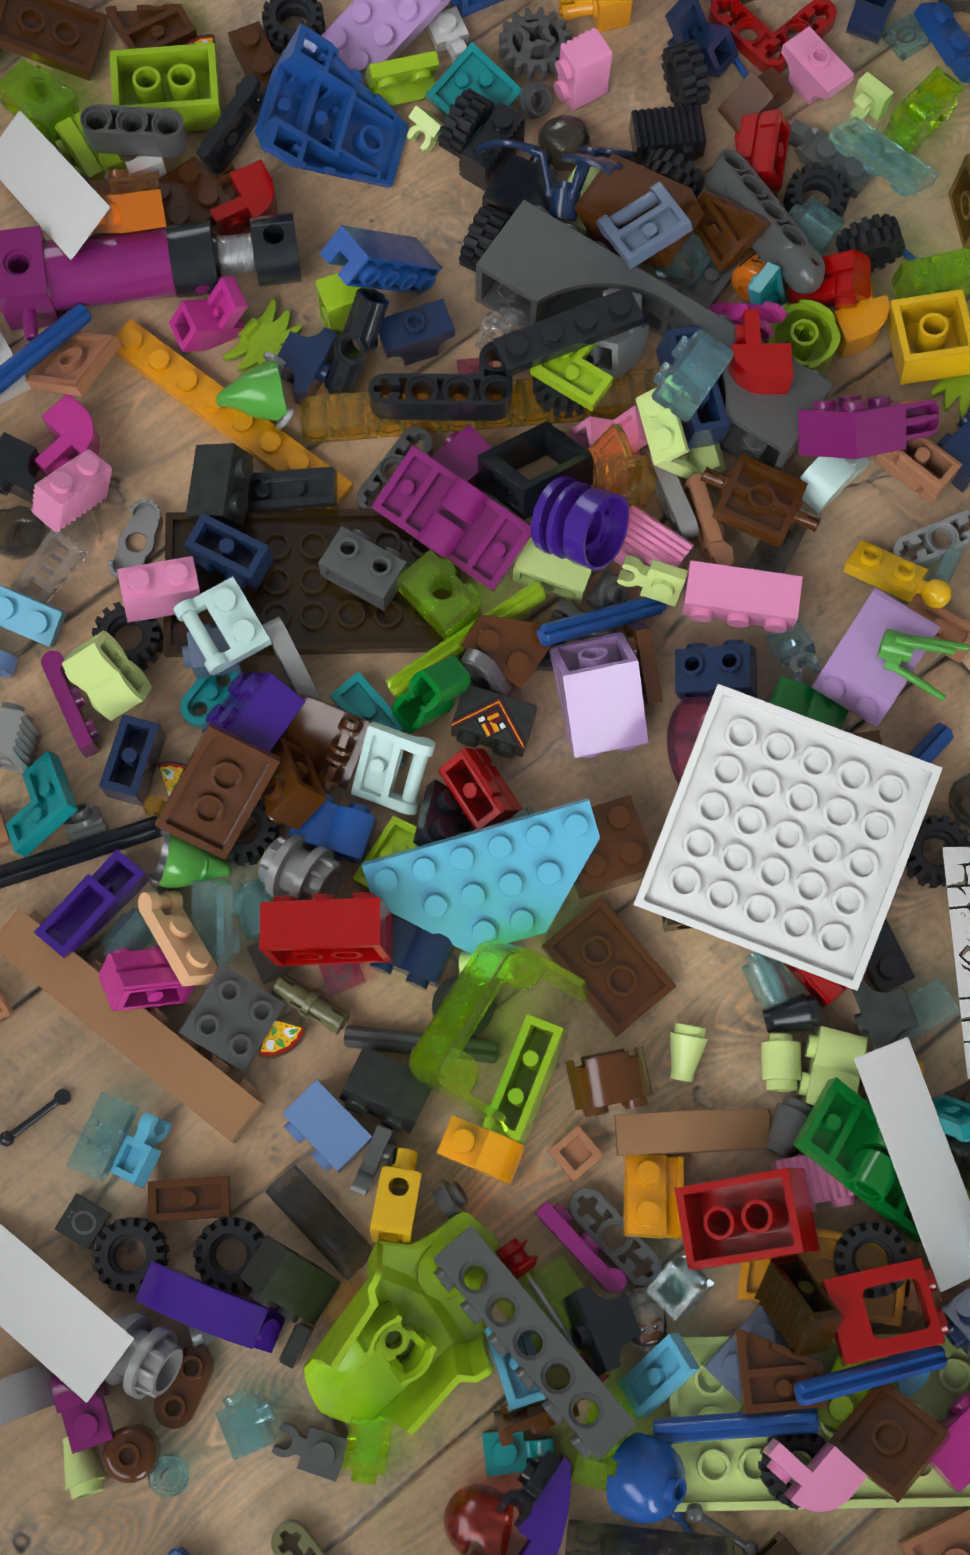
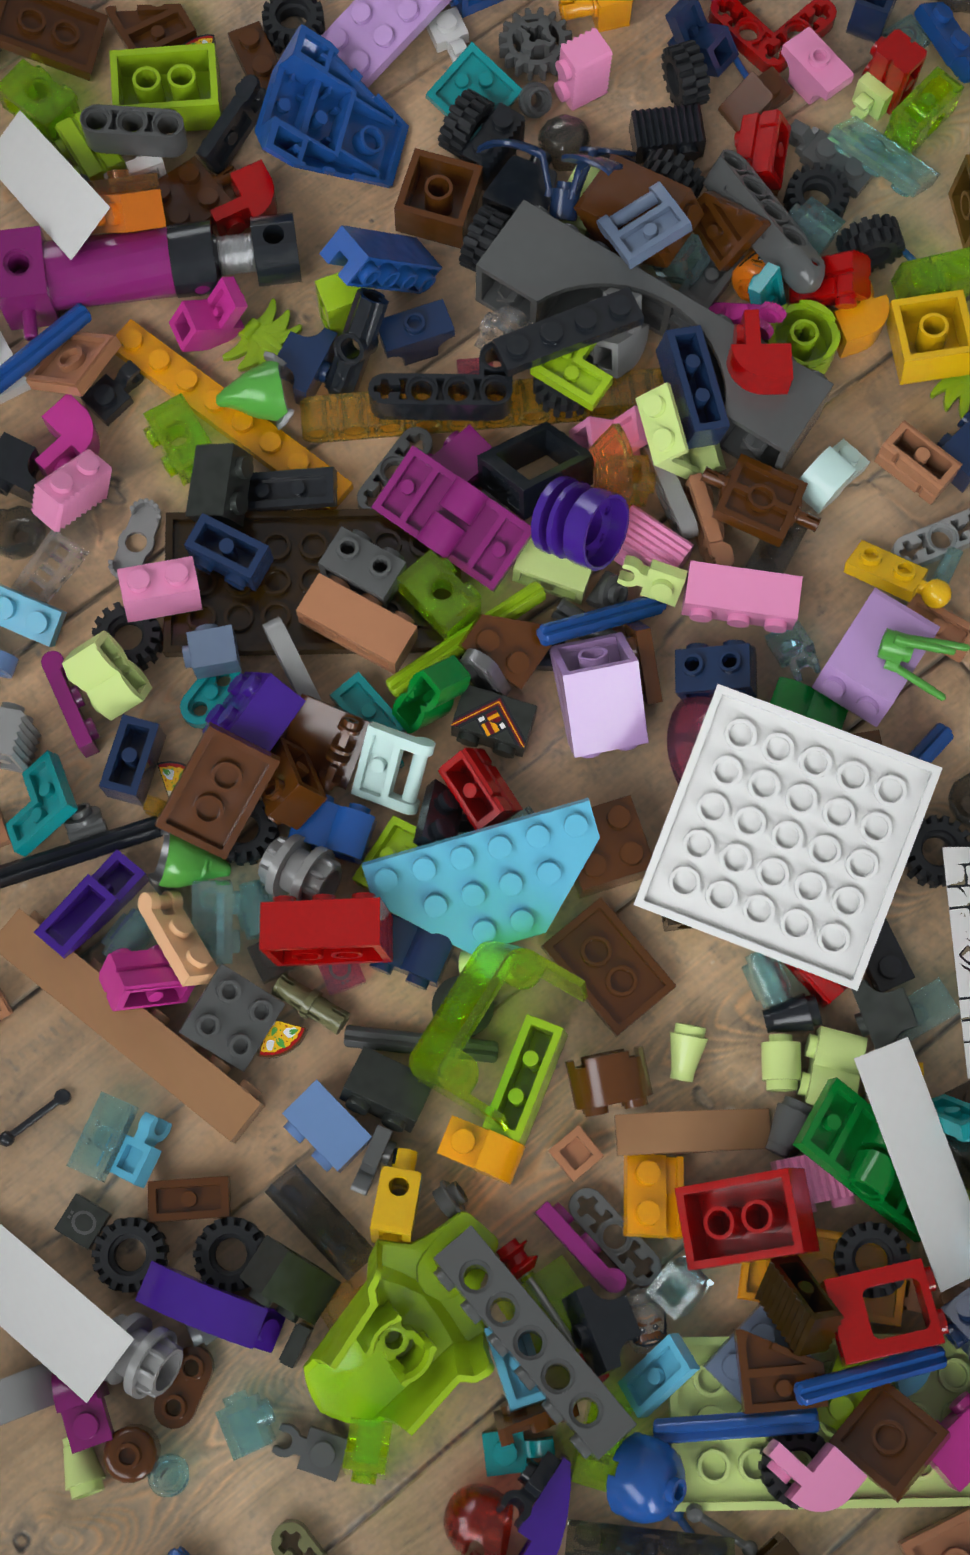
light aqua plate [173,577,272,675] -> none
lime bracket [364,51,440,107] -> none
yellowish green tile [407,105,444,153] -> none
clear light blue brick [651,329,734,422] -> none
magenta brick [798,395,939,459] -> none
none -> black plate [80,360,145,426]
none -> clear neon green brick [143,393,212,486]
none -> nougat brick [296,573,418,674]
none -> reddish brown brick [394,148,483,249]
none -> red brick [862,29,927,115]

